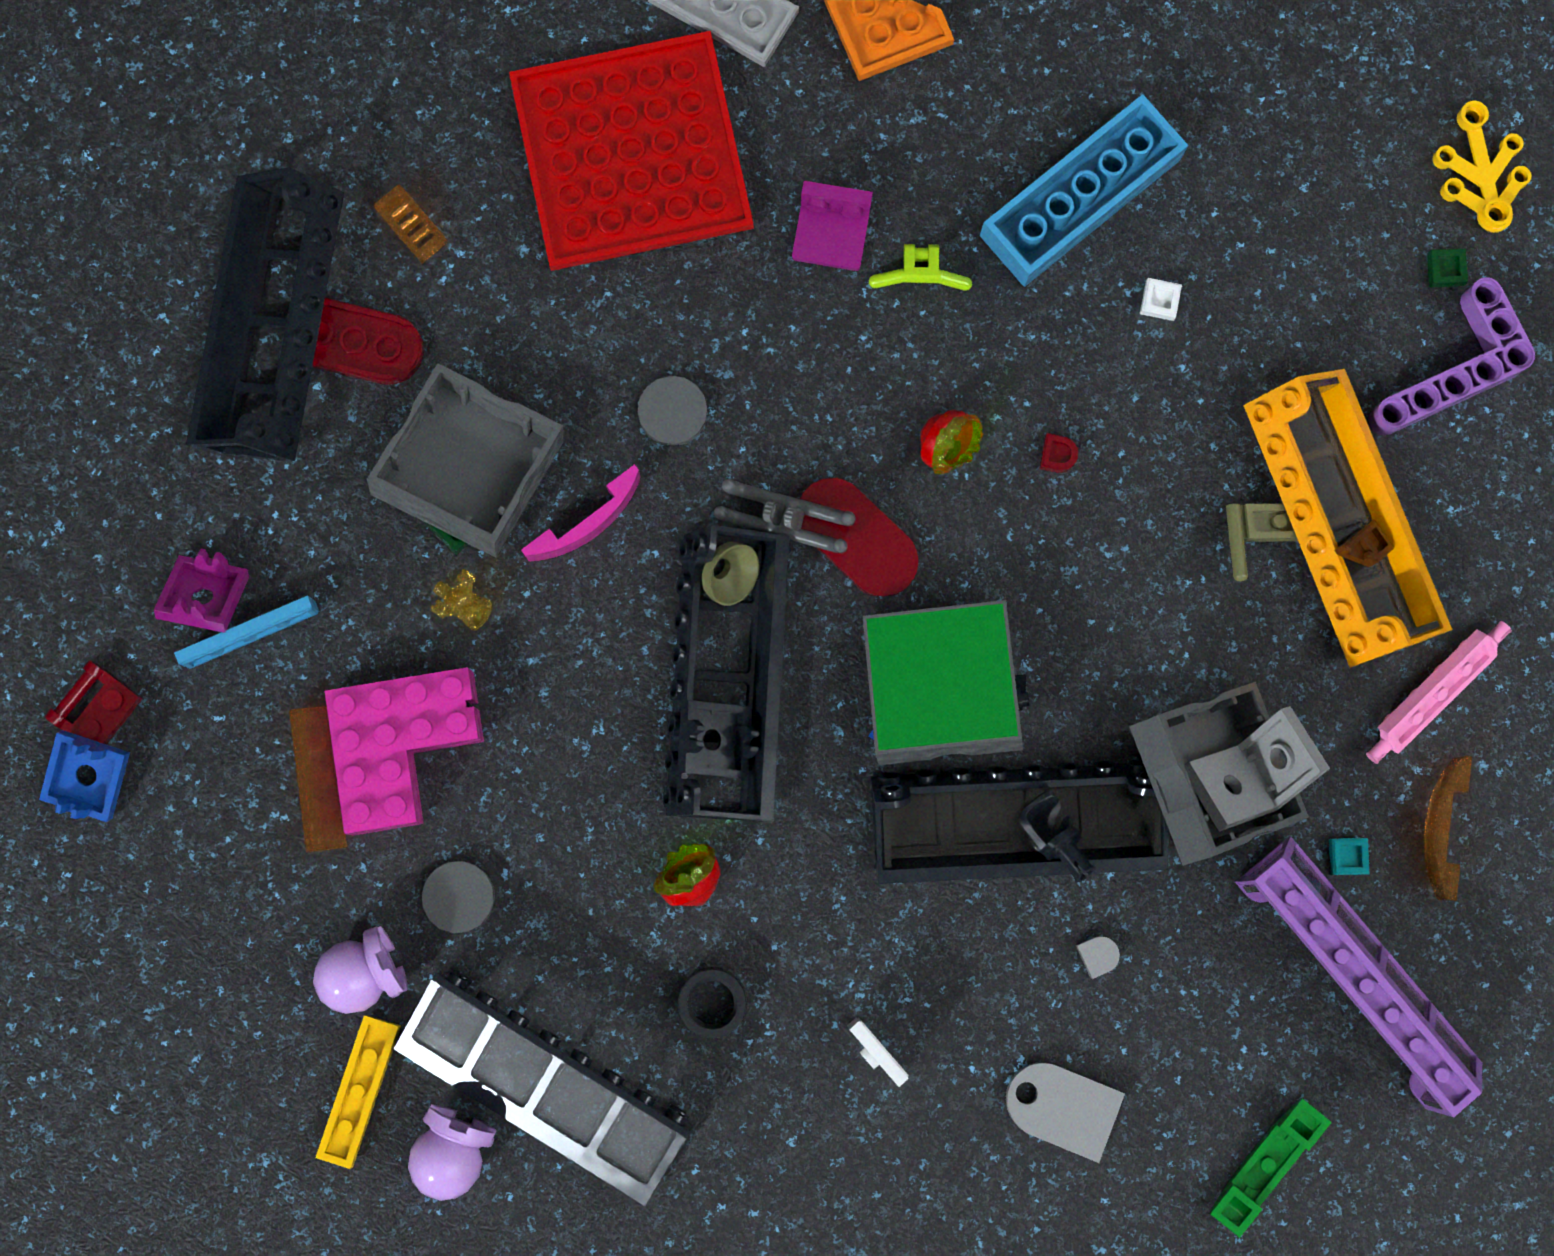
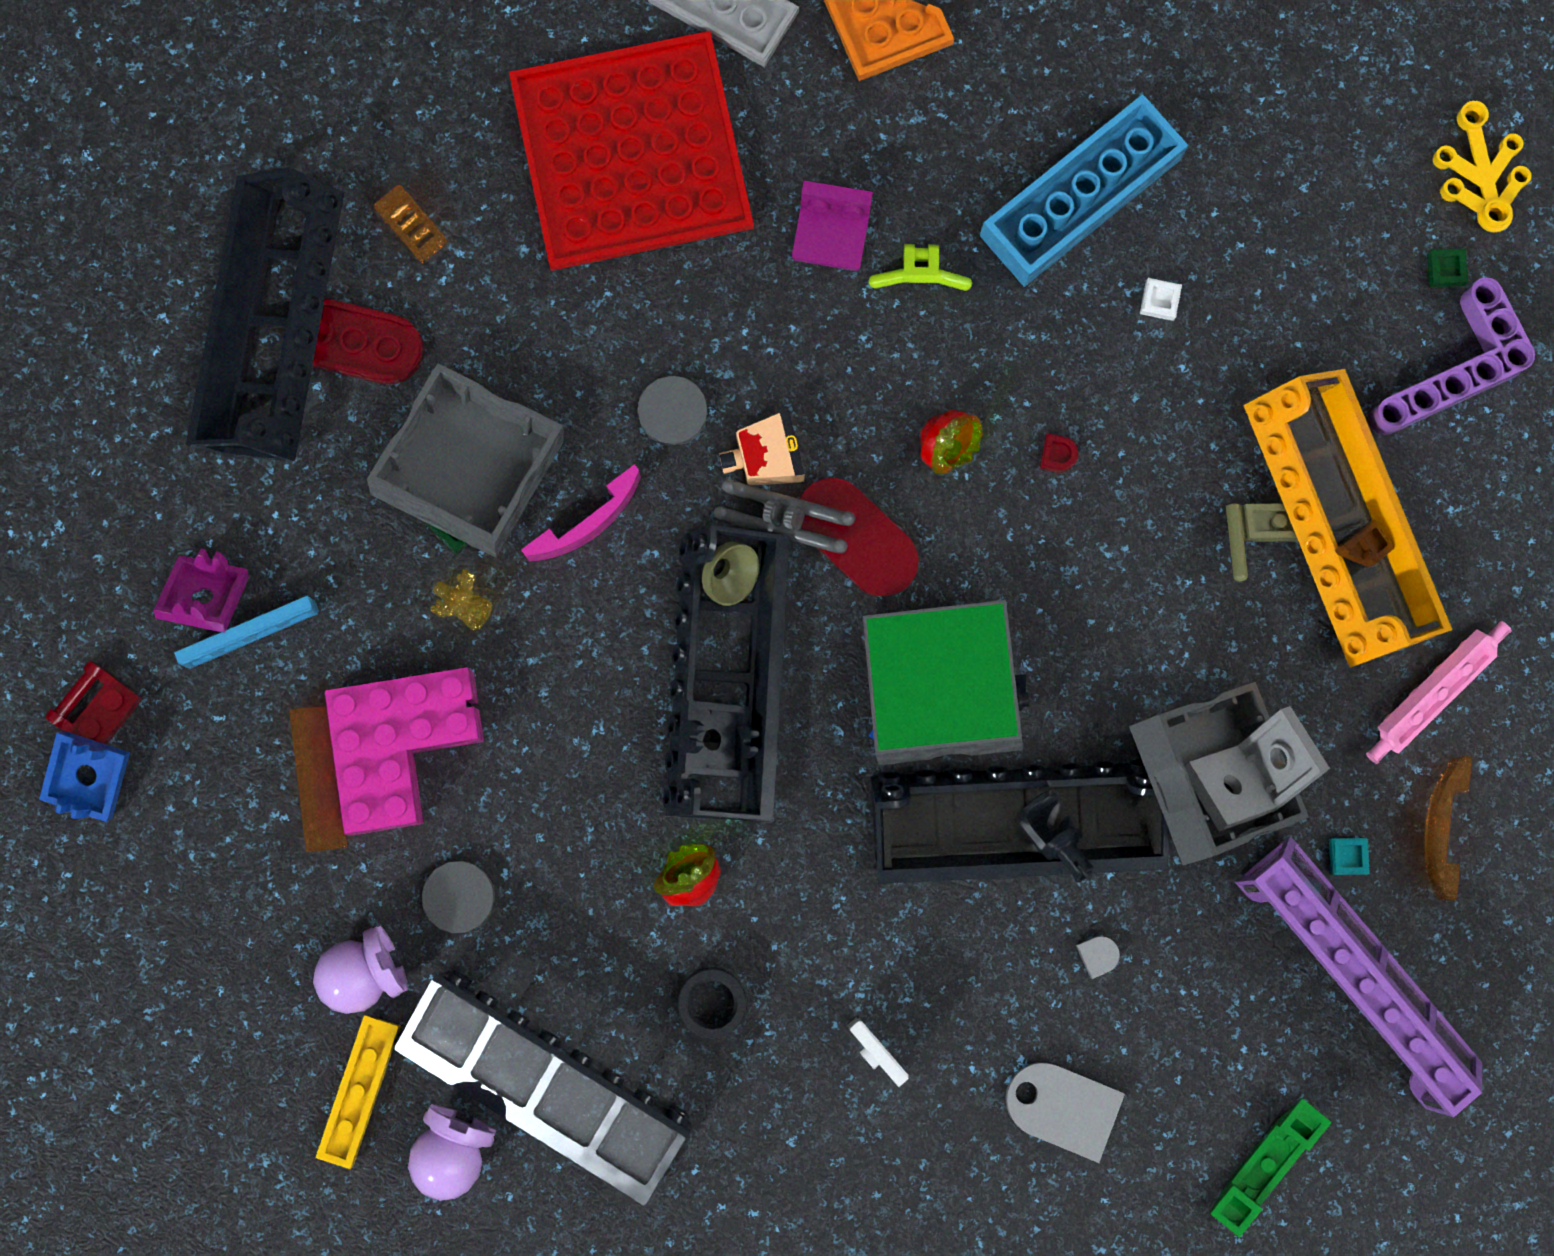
none -> torso [719,410,805,485]

